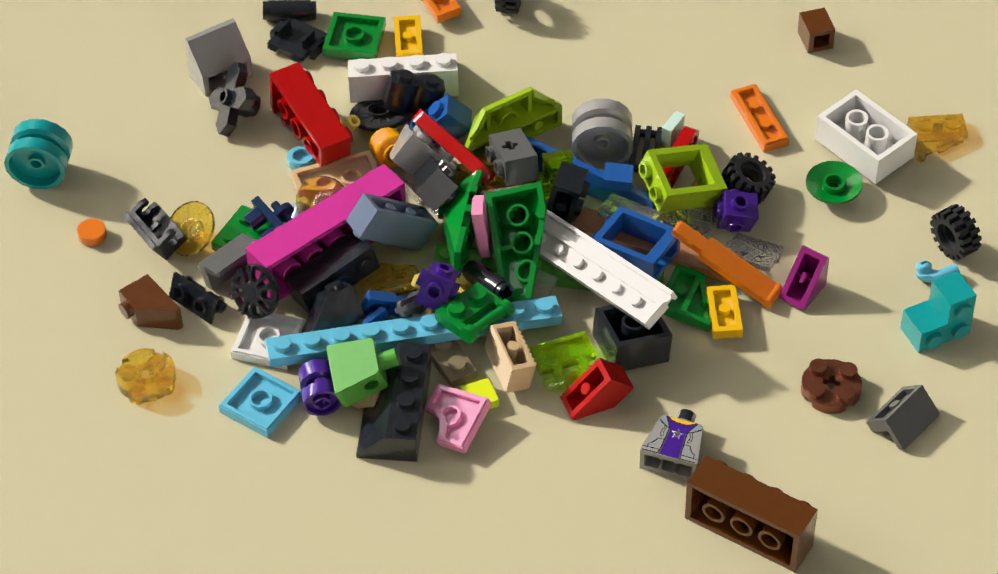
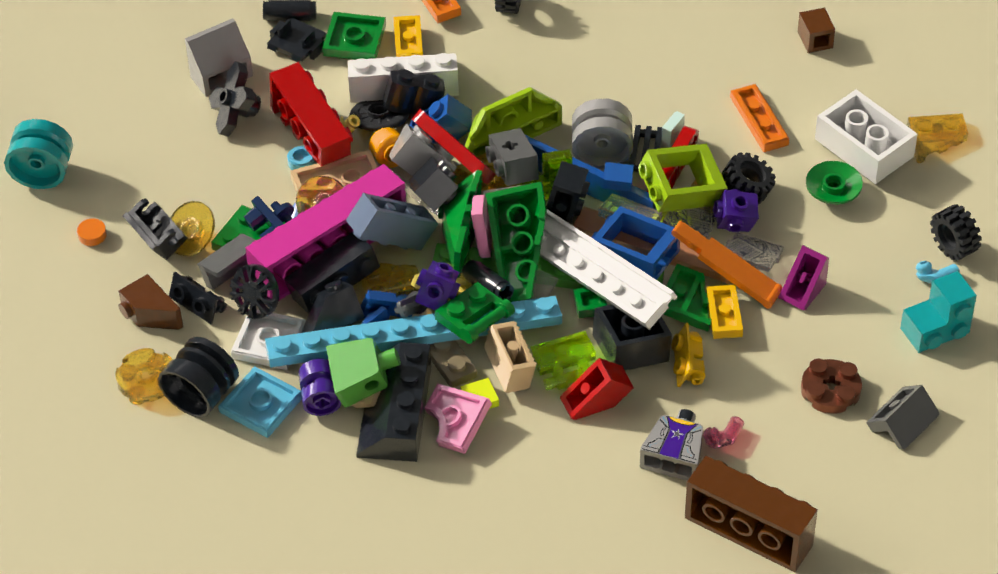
none -> black wheel [158,337,239,418]
none -> green plate [573,288,607,319]
none -> yellow hinge [671,323,706,387]
none -> clear pink arm [703,416,744,449]

